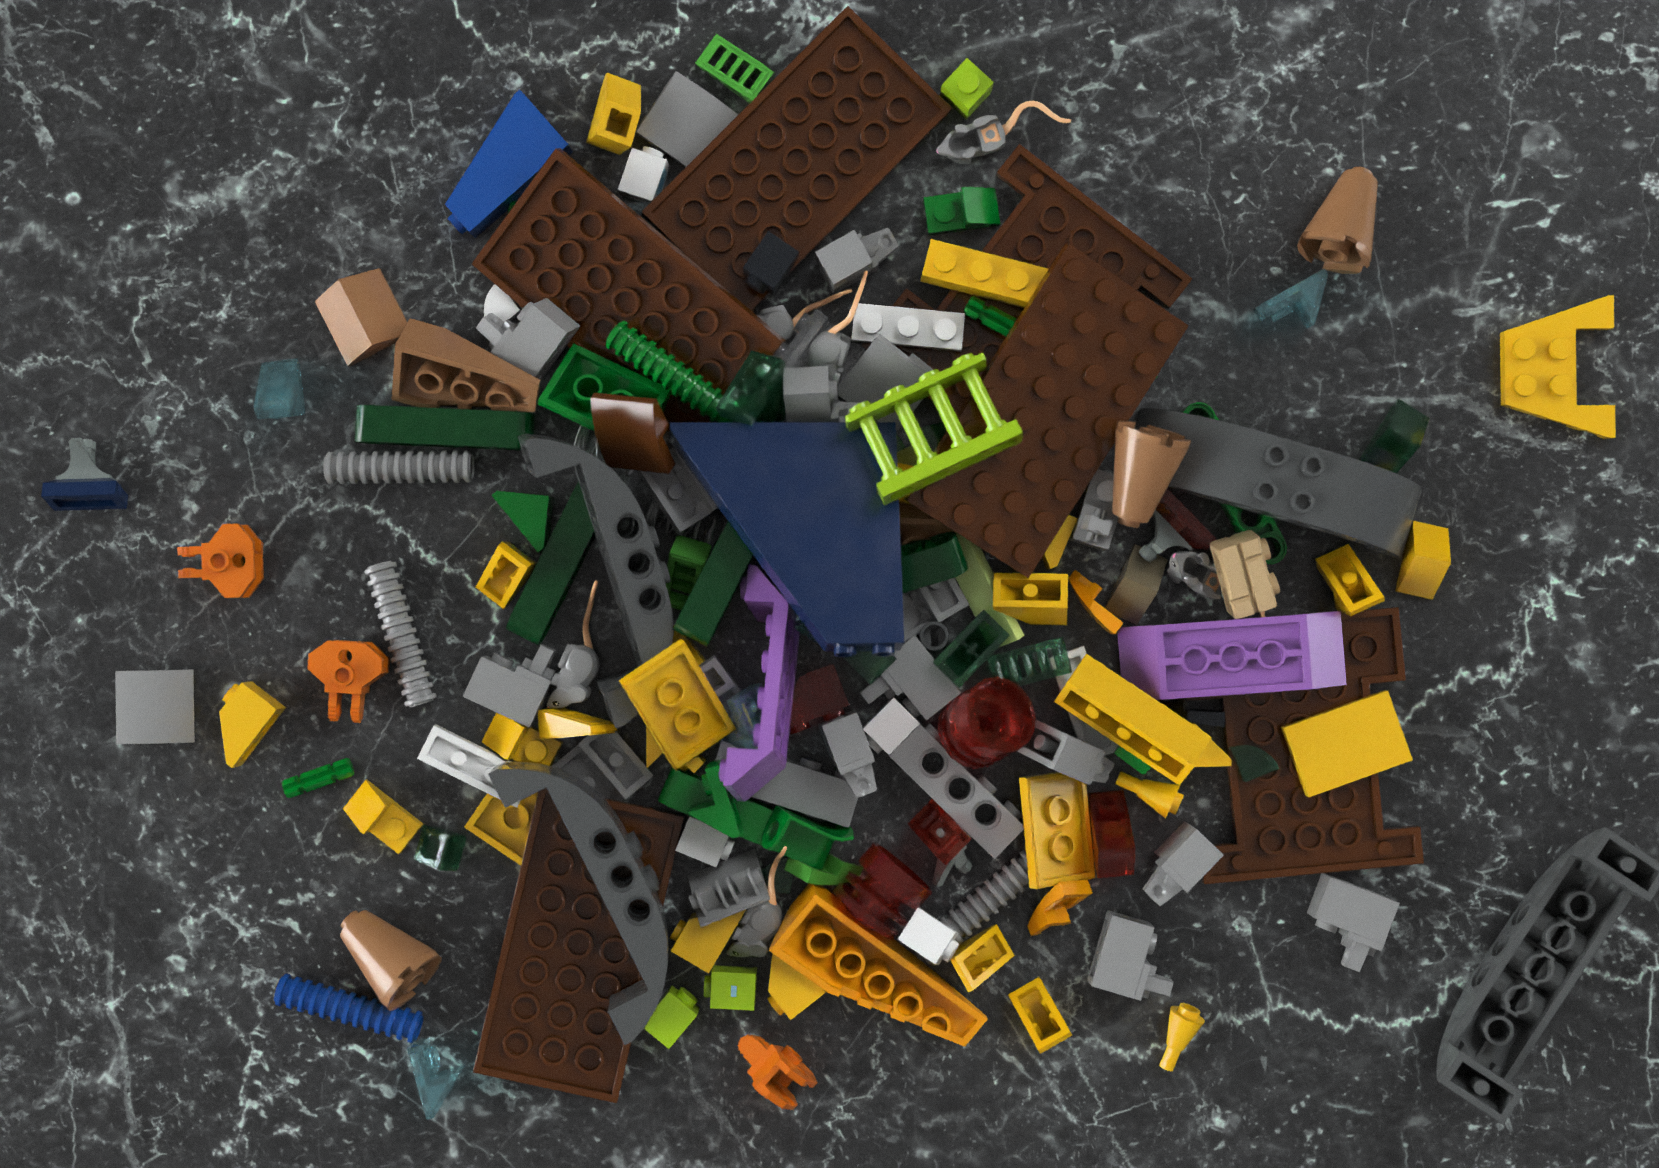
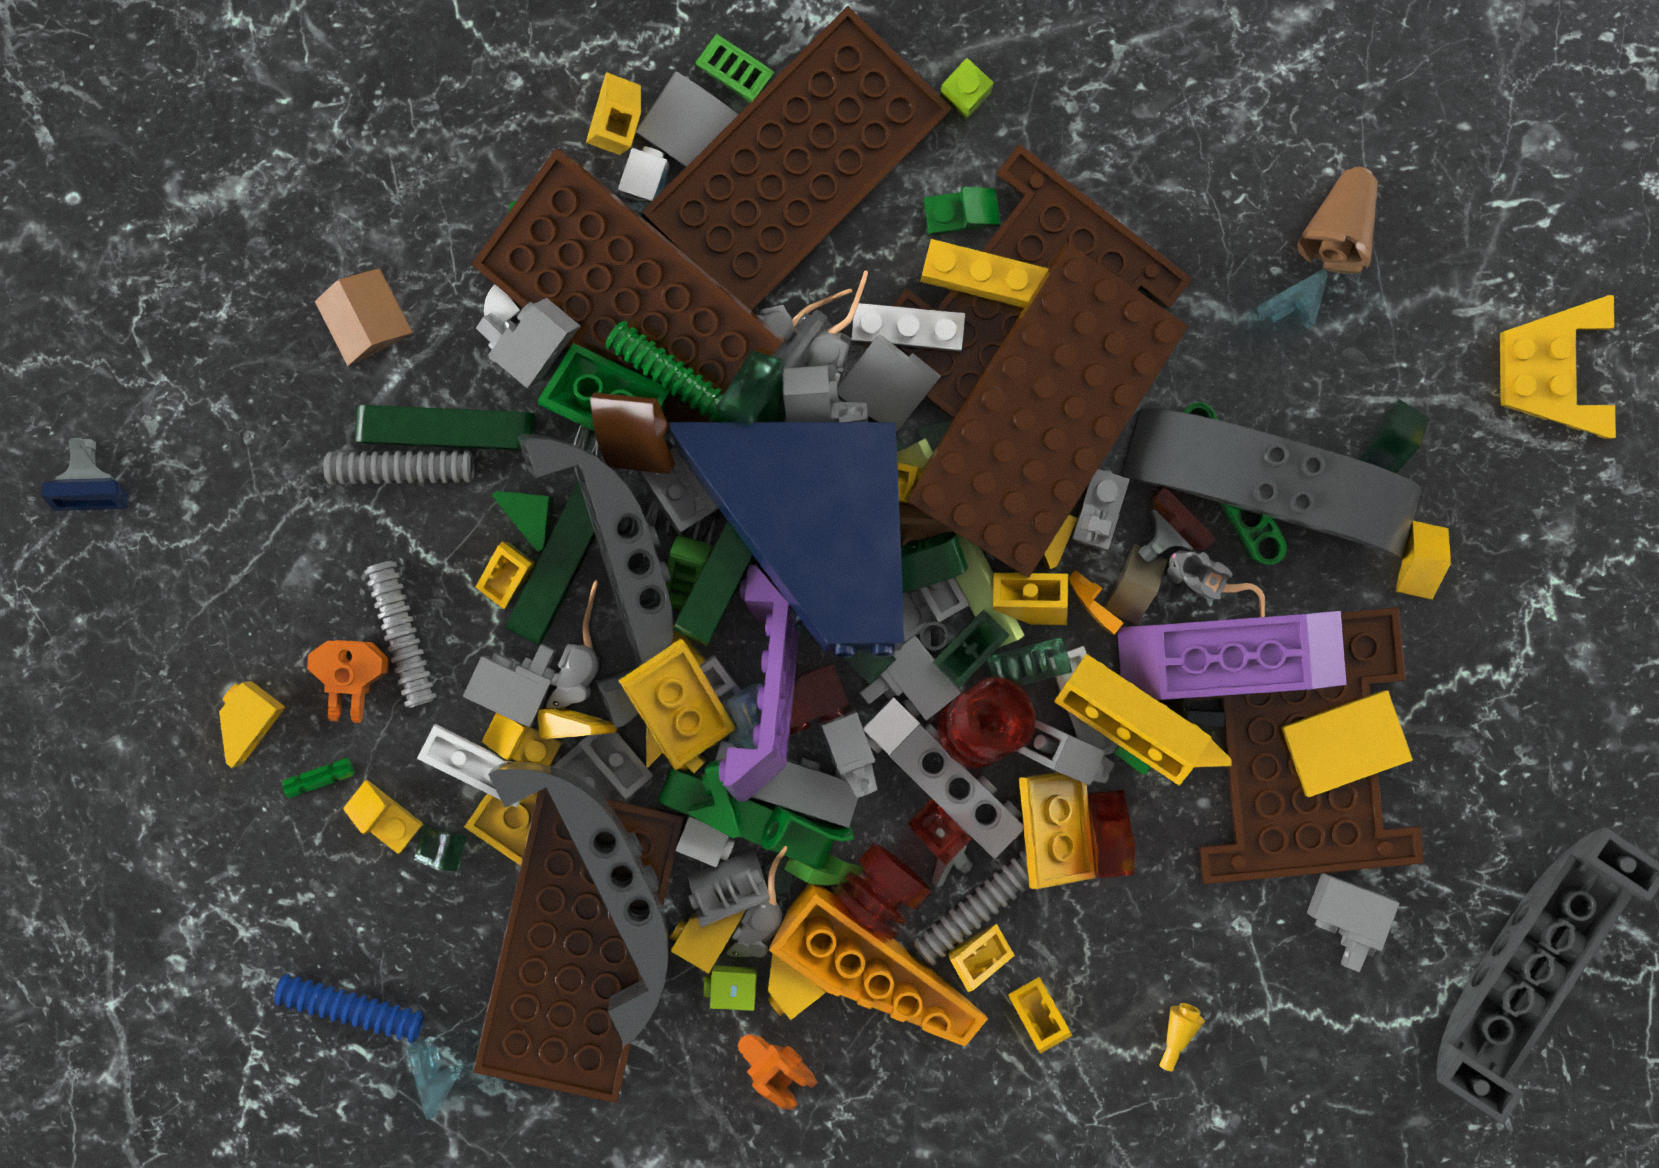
light grey slope [115,669,195,744] -> none
orange hinge [177,524,264,598] -> none
clear light blue slope [254,358,305,420] -> none
medium nougat cone [340,910,442,1011] -> none
medium nougat wedge [392,318,541,412] -> none
blue slope [445,90,573,238] -> none
lime brick [644,985,700,1049] -> none
black brick [743,231,799,295] -> none
light grey hinge [815,228,899,295] -> none
lime fence [845,353,1023,506] -> none
white brick [898,908,959,965] -> none
light grey animal [936,101,1071,164] -> none
green axle [964,296,1017,337] -> none
light orange slope [1027,880,1092,936] -> none
light grey hinge [1087,910,1174,1001] -> none
medium nougat cone [1112,420,1191,528] -> none
yellow cone [1115,771,1184,819] -> none
light grey hinge [1142,821,1224,906] -> none
tan brick [1209,530,1280,619] -> none
clear green tile [1229,744,1280,782] -> none
yellow slope [1315,544,1385,616] -> none

